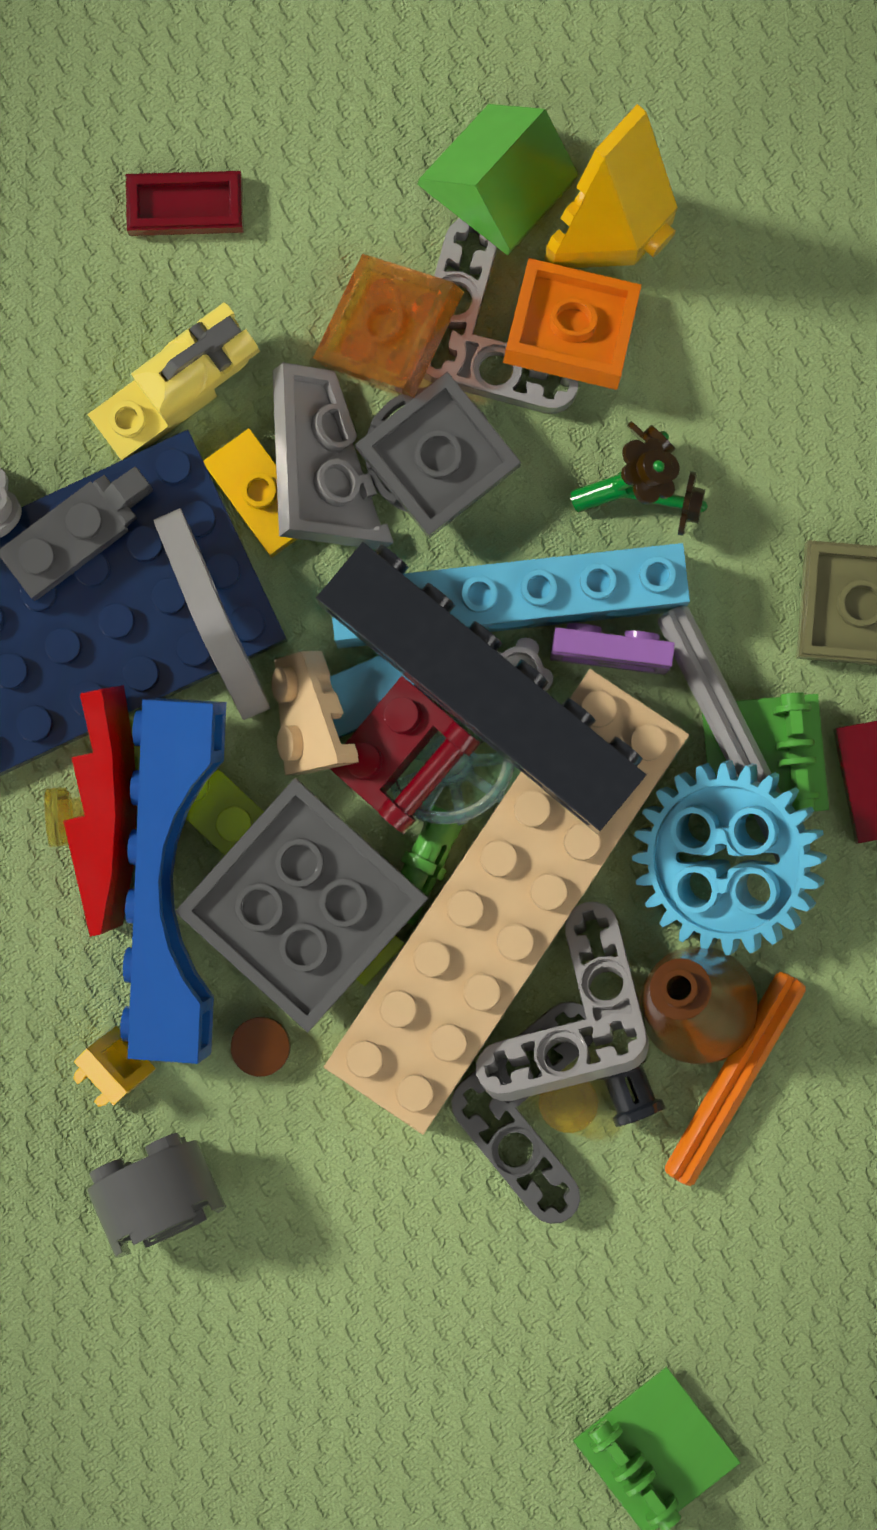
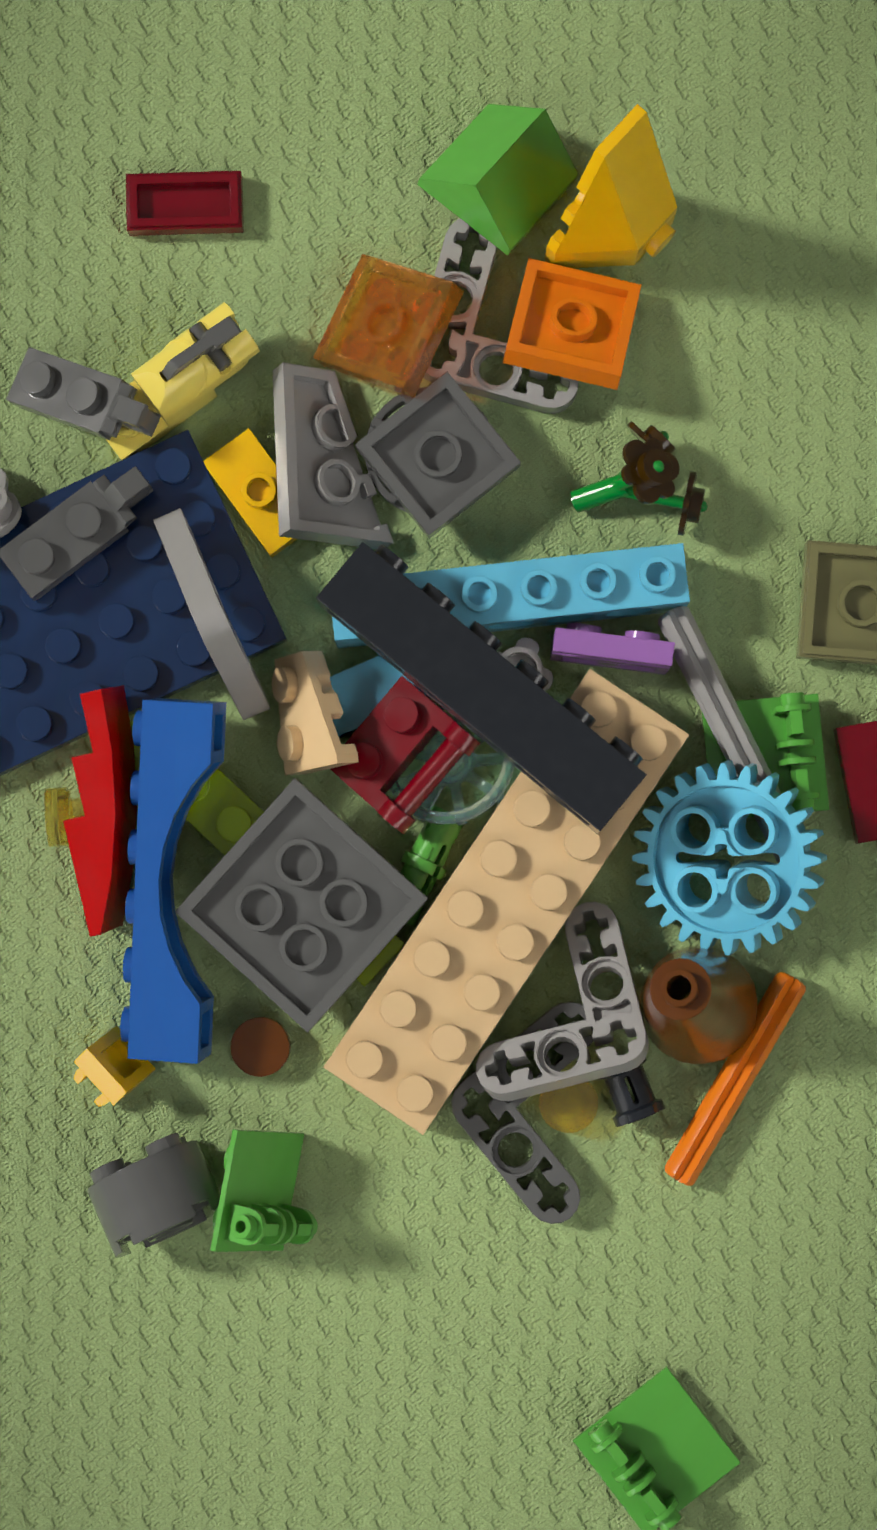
none -> dark grey hinge [6,347,161,440]
none -> bright green hinge [210,1129,318,1252]

